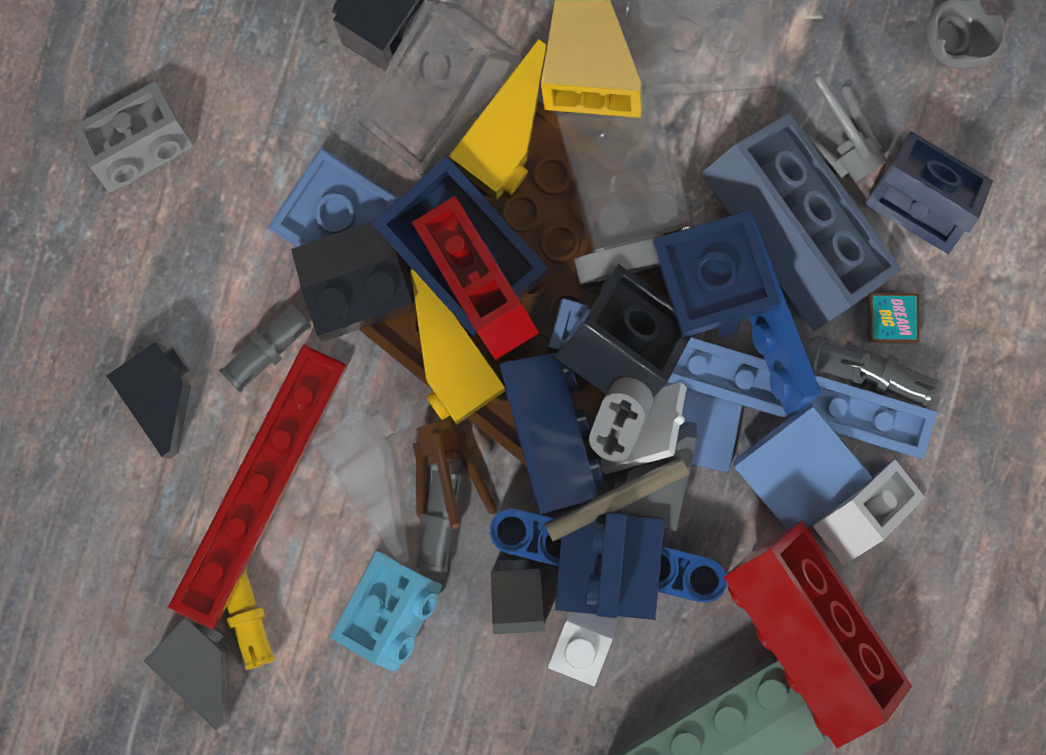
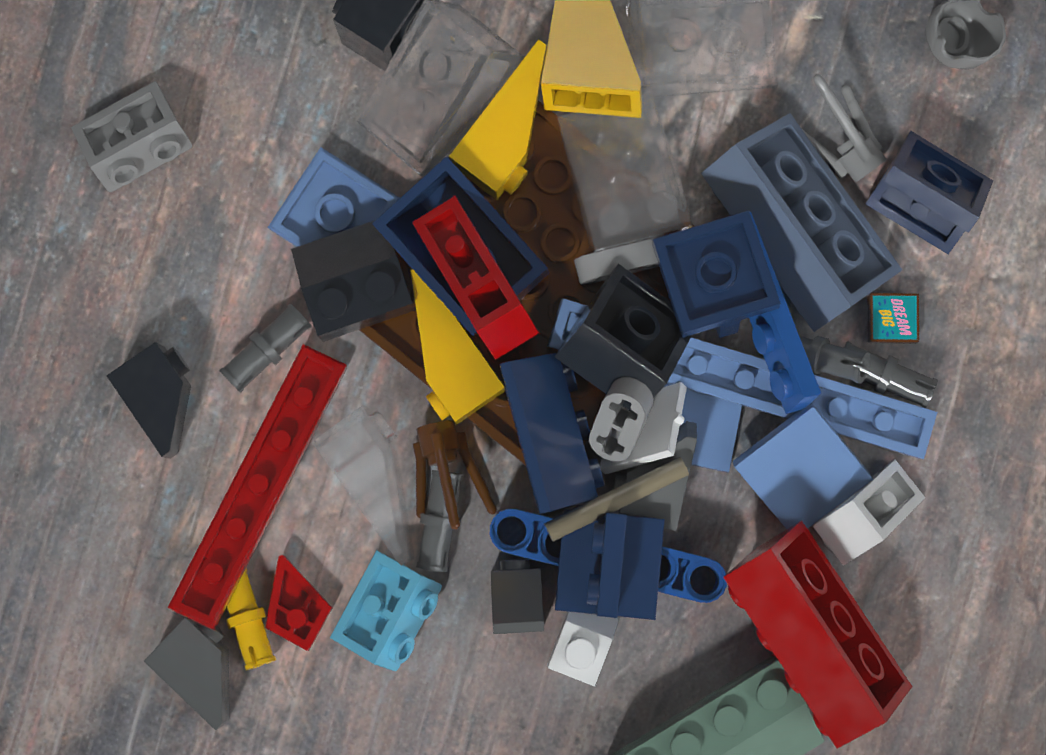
none -> red piece [265,555,333,651]

